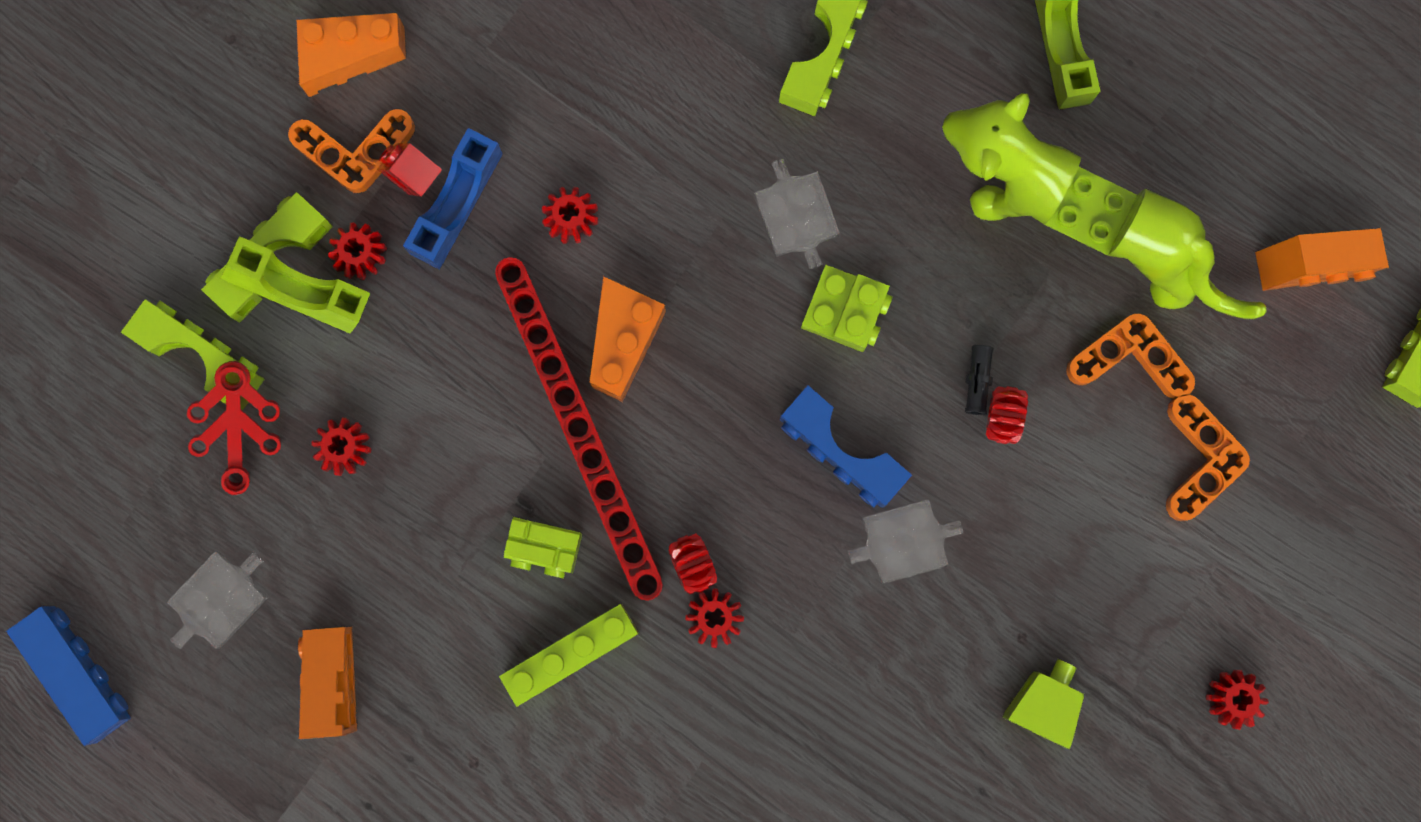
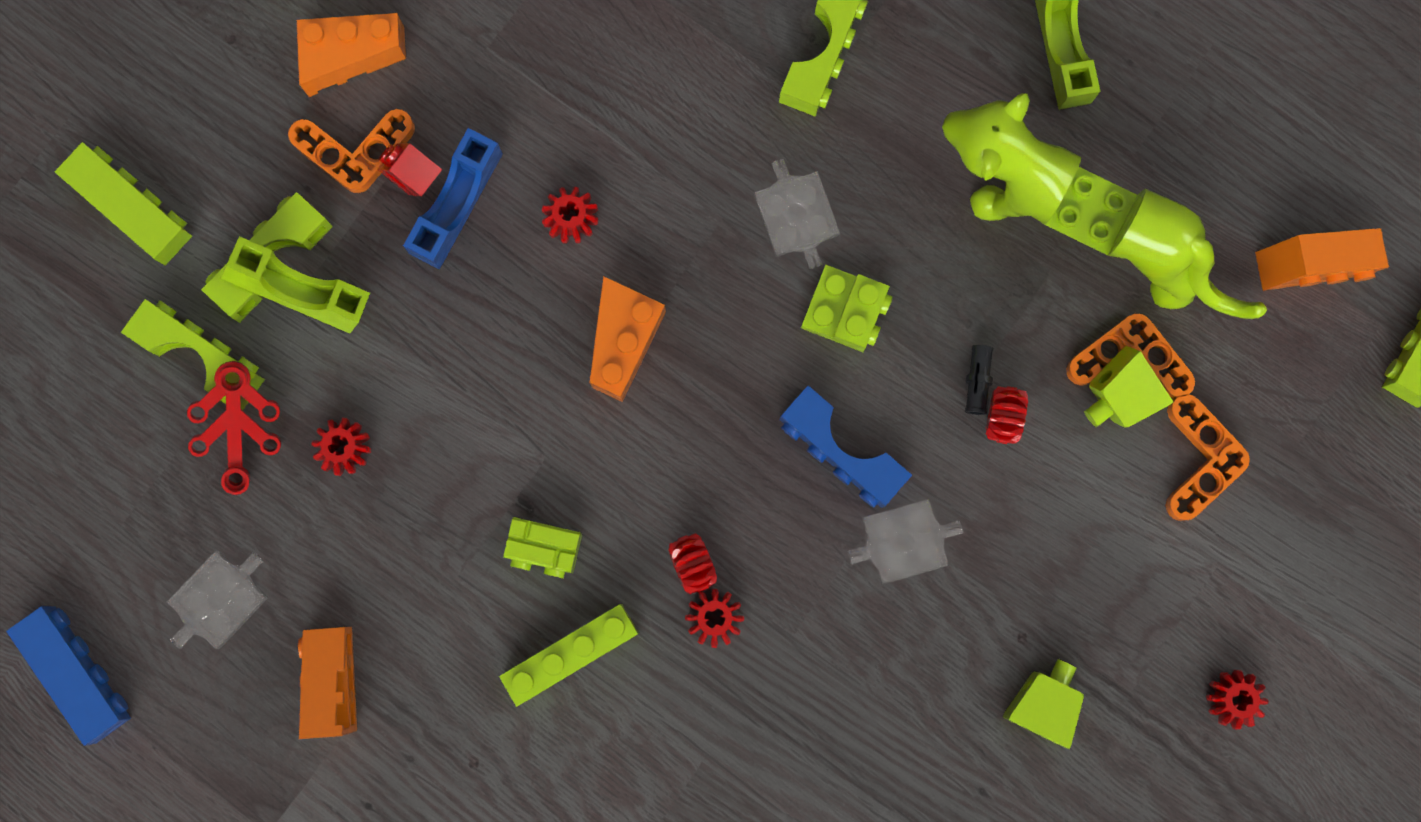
red gear [328,222,387,280] -> none
red beam [495,257,663,601] -> none
none -> lime brick [55,142,192,266]
none -> lime torso [1084,346,1173,428]

